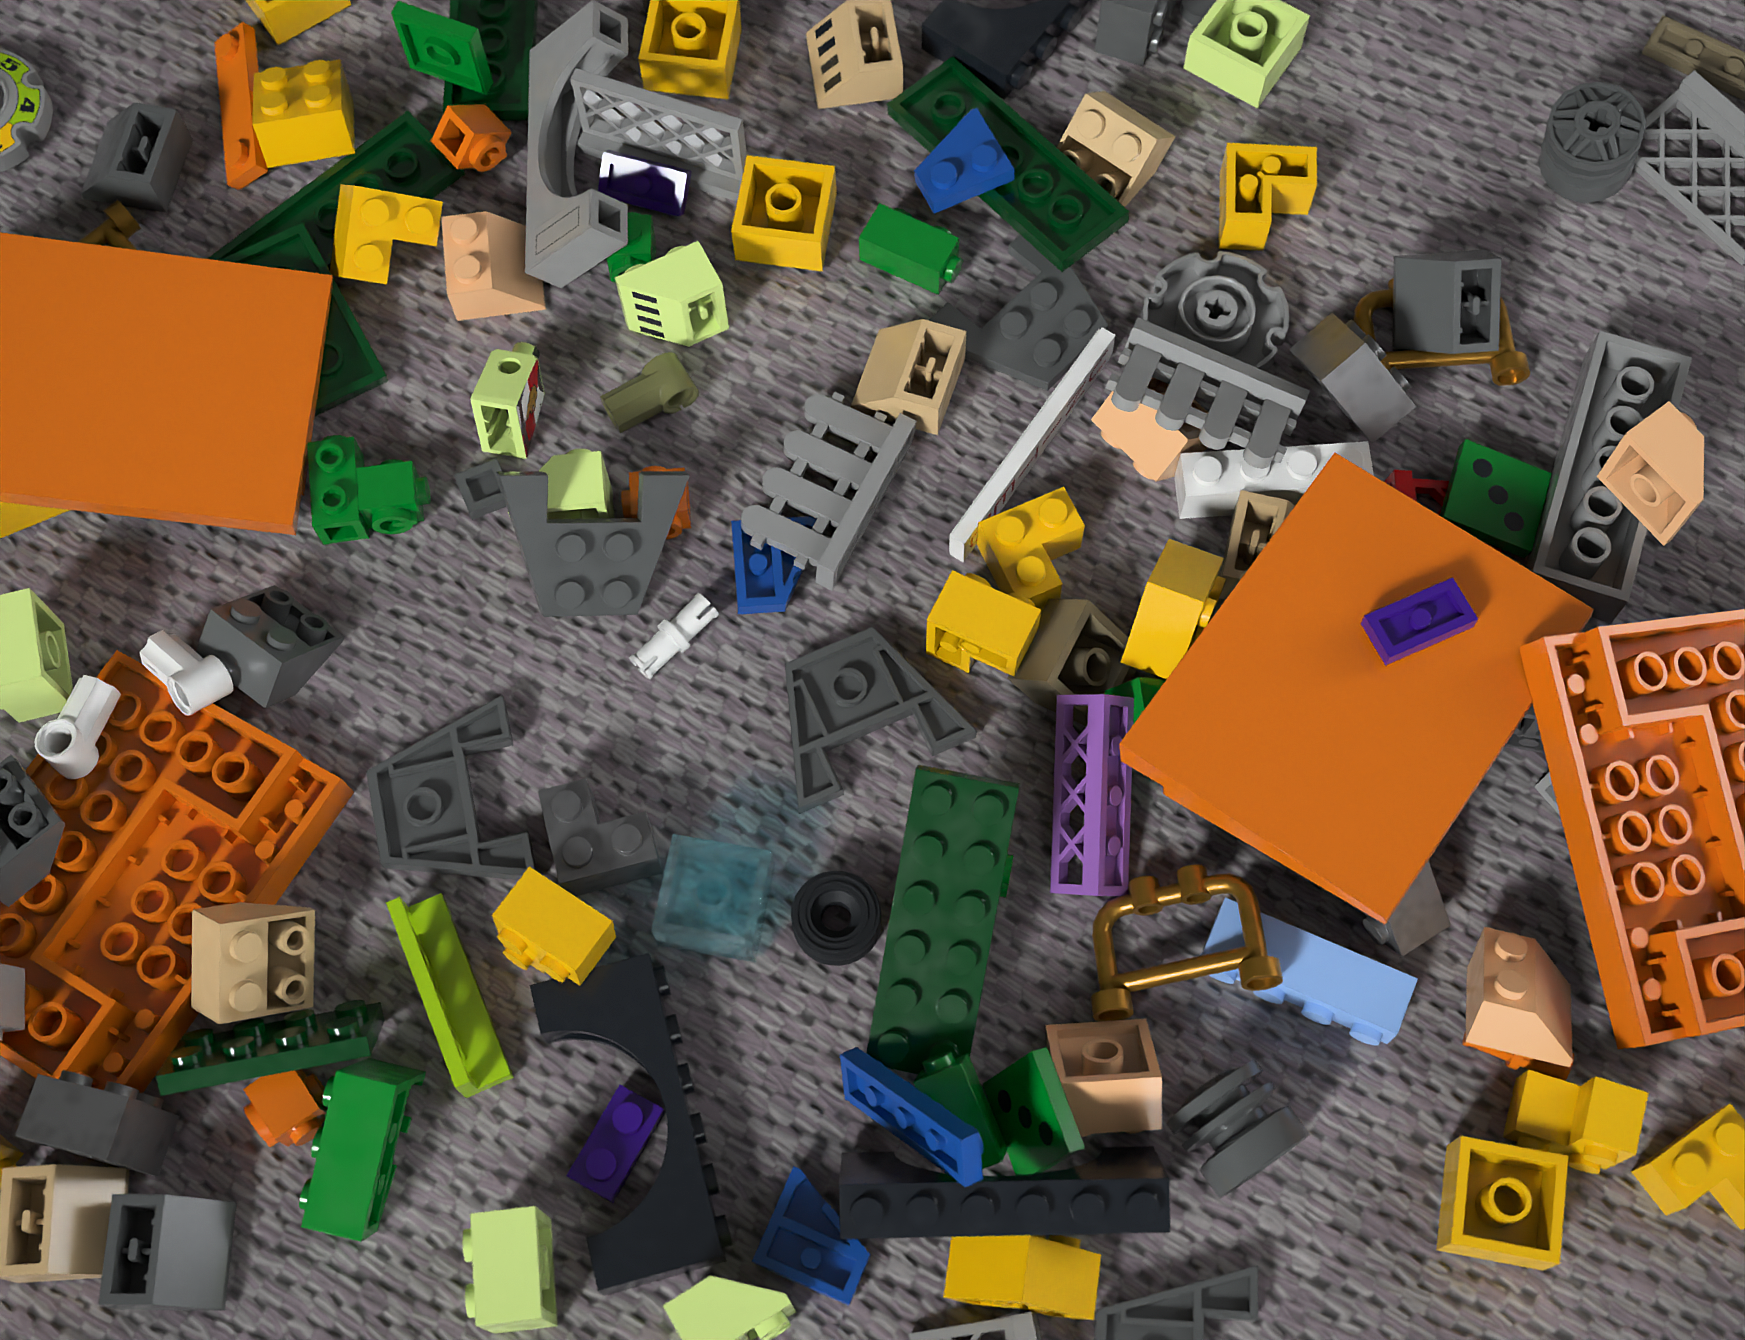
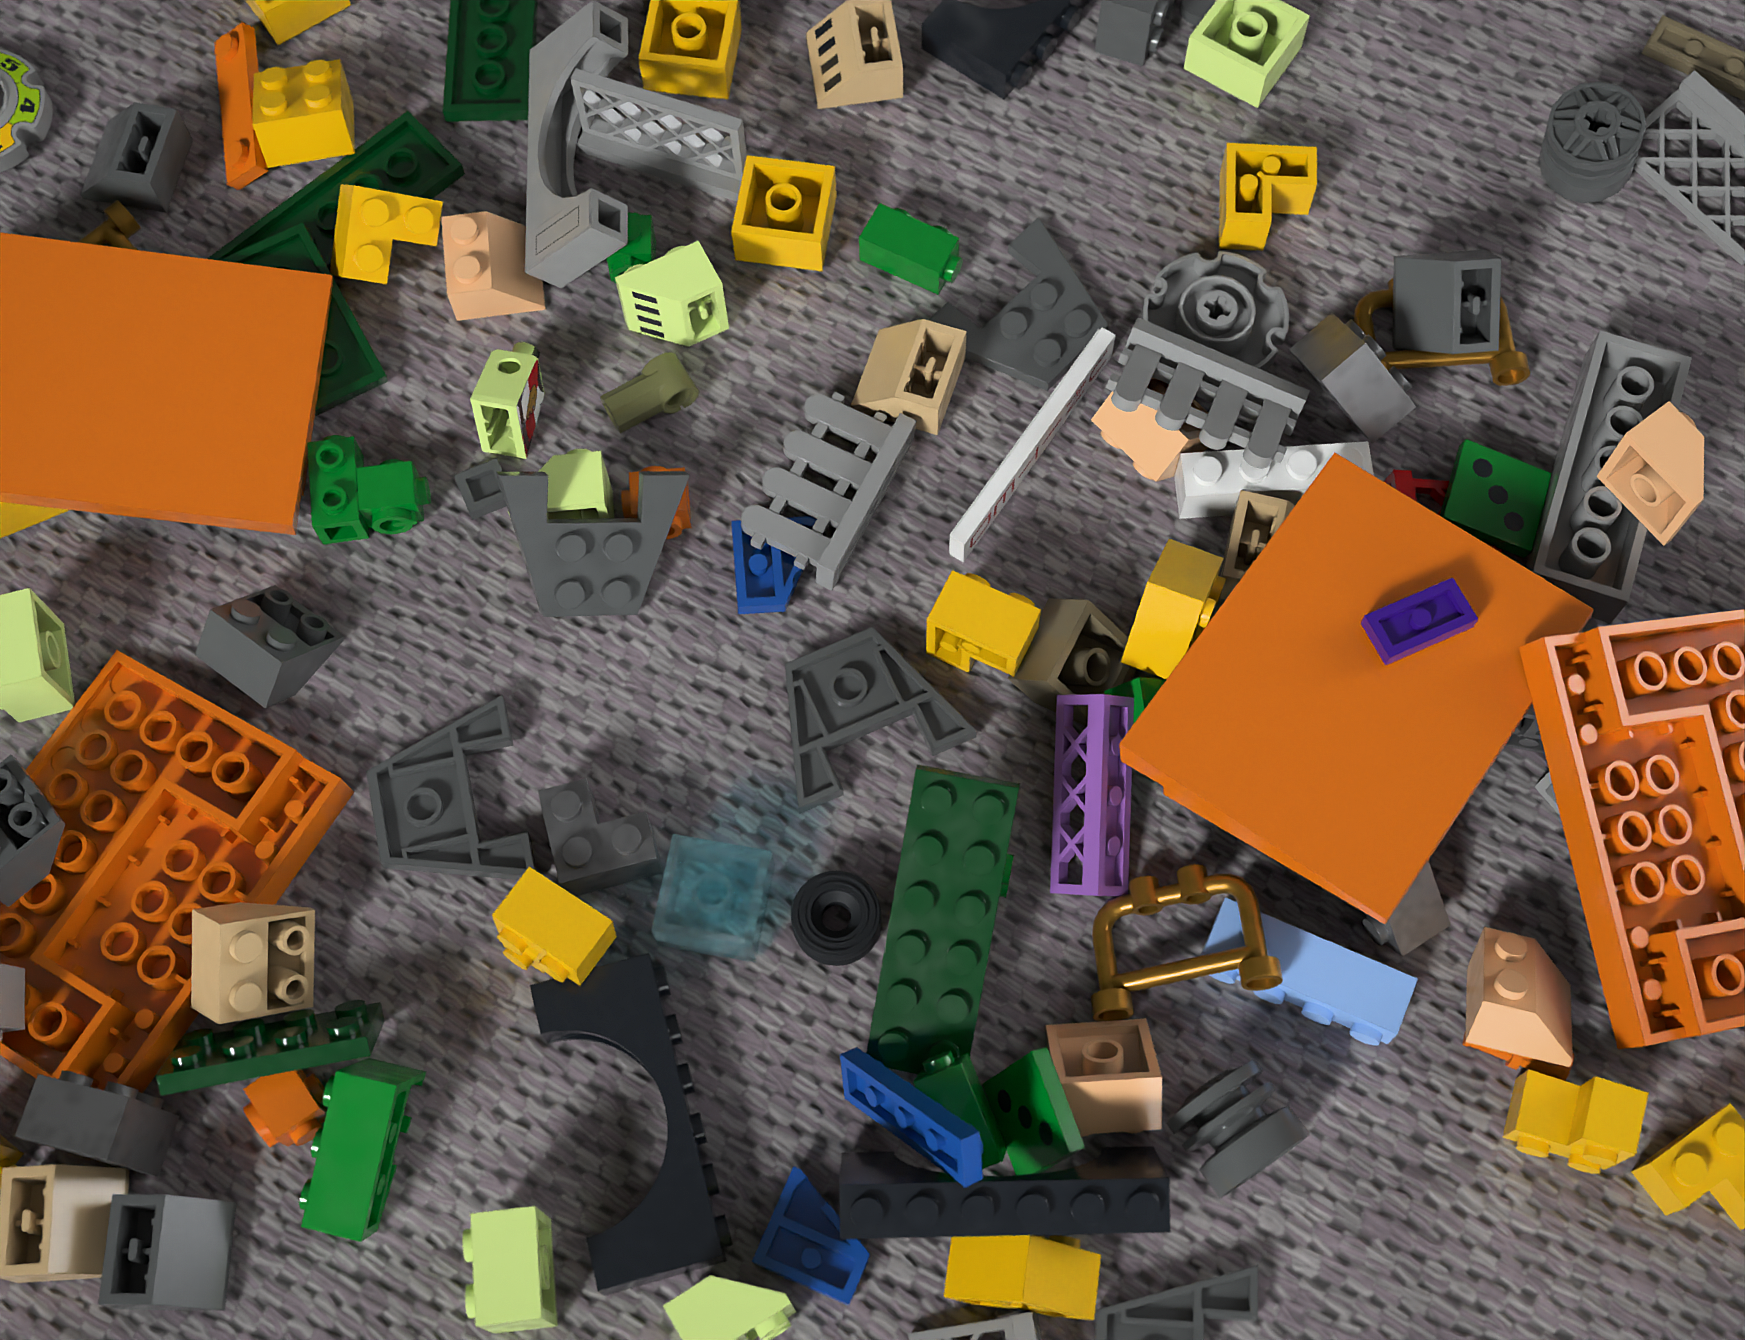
white piece [34,675,121,779] -> none
white piece [140,630,233,716] -> none
lime fence [386,893,514,1098] -> none
green tile [391,1,494,94] -> none
orange brick [431,104,512,172] -> none
dark purple plate [566,1085,665,1203] -> none
dark purple plate [597,150,692,217] -> none
white pin [629,593,719,680] -> none
dark green plate [887,56,1129,272] -> none
blue wing [914,108,1014,214] -> none
yellow brick [977,487,1085,612] -> none
tan slope [1057,91,1176,207] -> none
yellow brick [1436,1136,1568,1270] -> none

